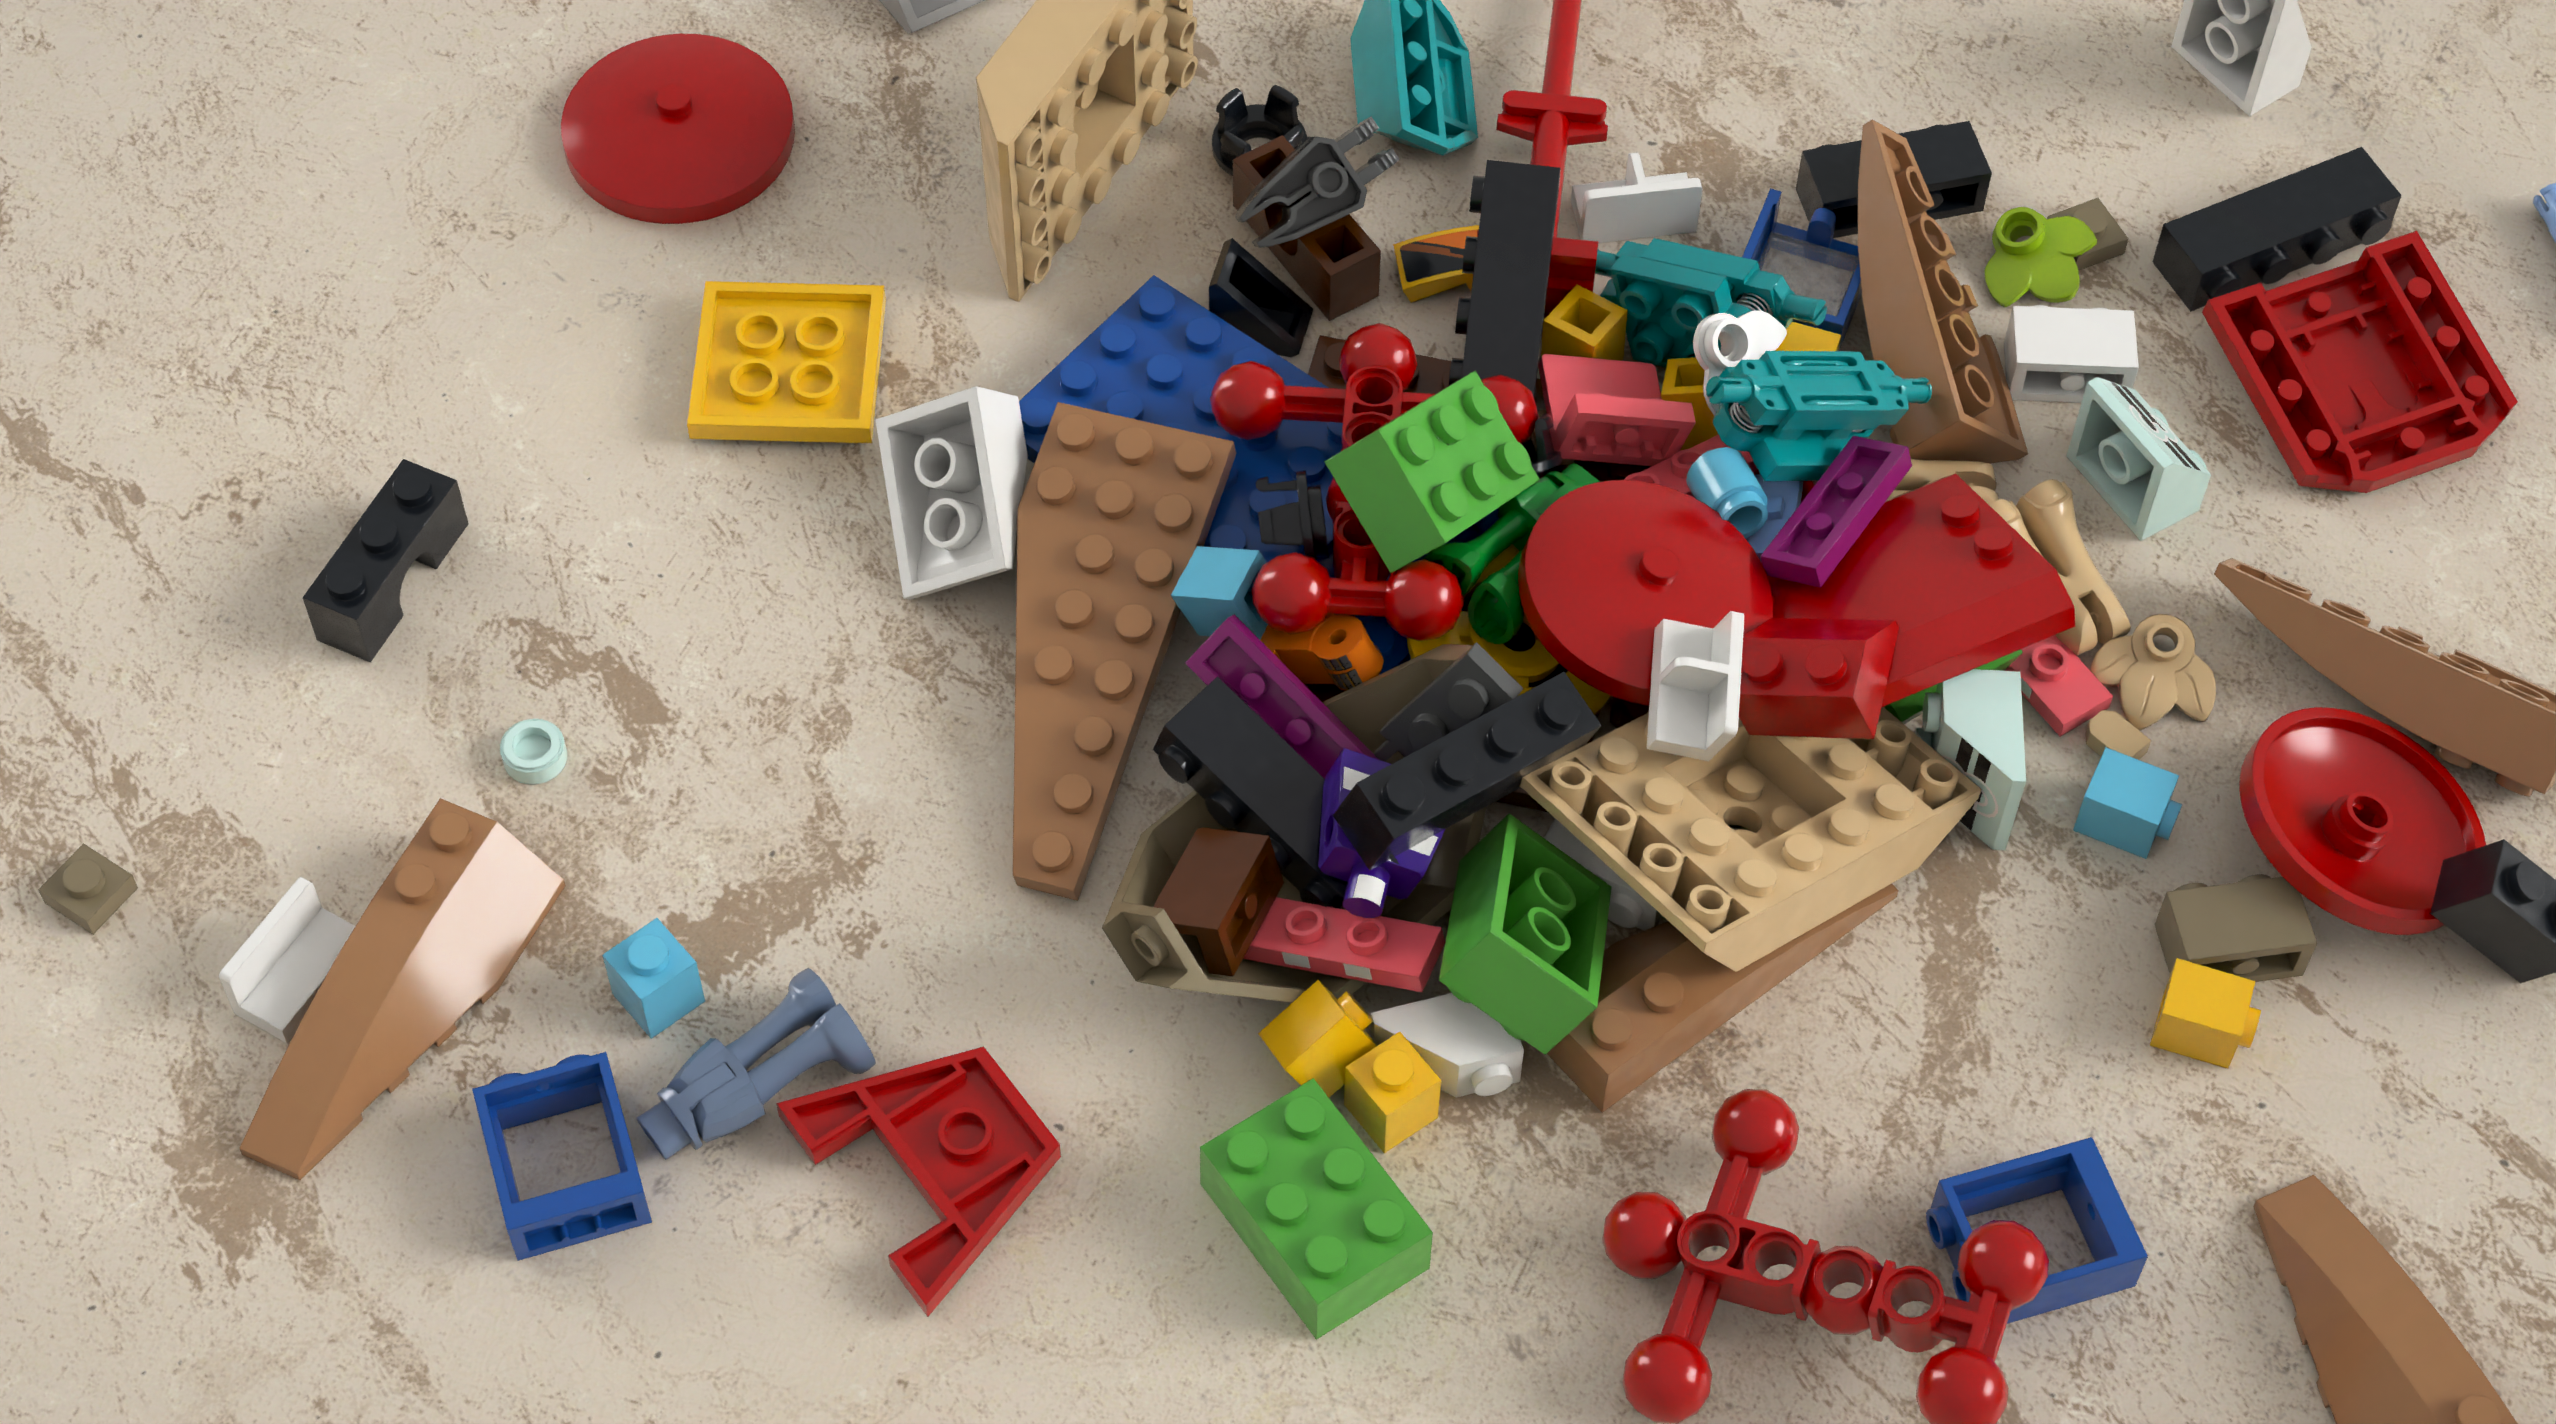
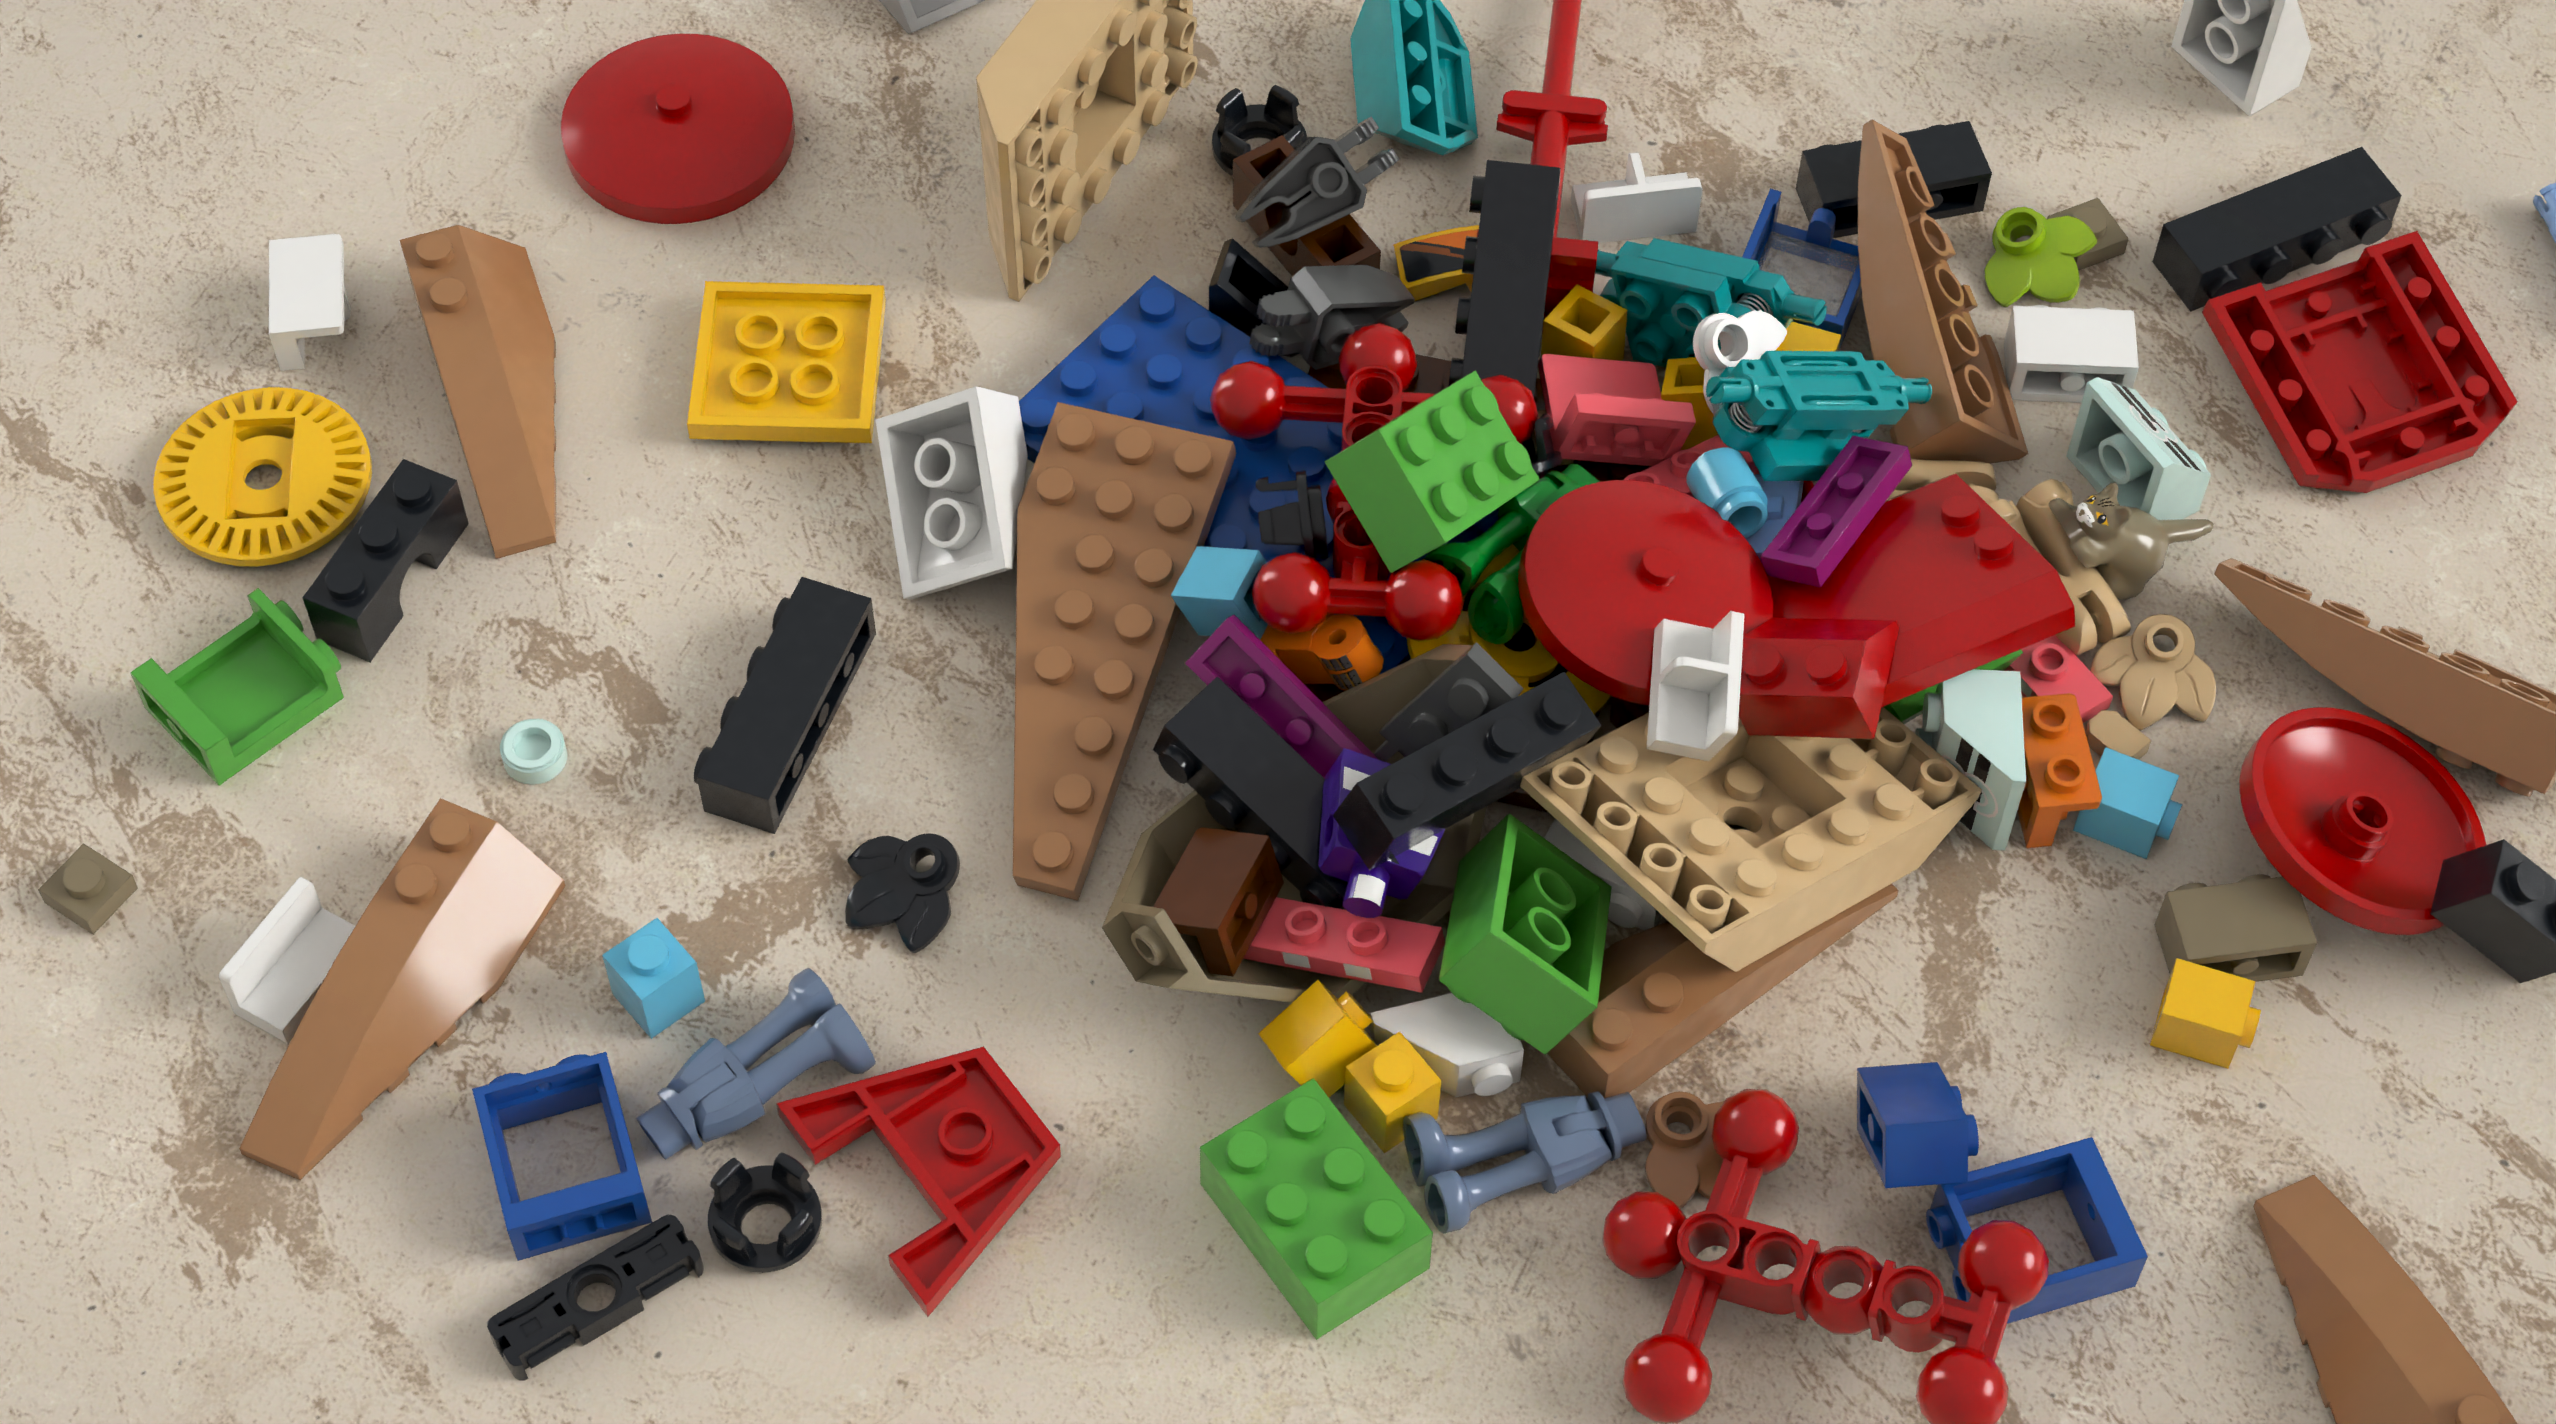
none -> bright green panel [130,588,344,786]
none -> yellow piece [153,387,372,567]
none -> white panel [269,234,351,371]
none -> medium nougat wedge [400,225,556,559]
none -> black piece [487,1215,704,1380]
none -> black brick [694,577,876,834]
none -> black piece [708,1152,822,1273]
none -> black plate [845,833,960,953]
none -> dark grey hinge [1249,265,1415,370]
none -> sand blue piece [1403,1091,1647,1233]
none -> medium nougat plate [1645,1091,1724,1209]
none -> blue brick [1857,1062,1979,1188]
none -> orange bracket [2017,693,2102,848]
none -> dark tan animal [2049,482,2214,600]

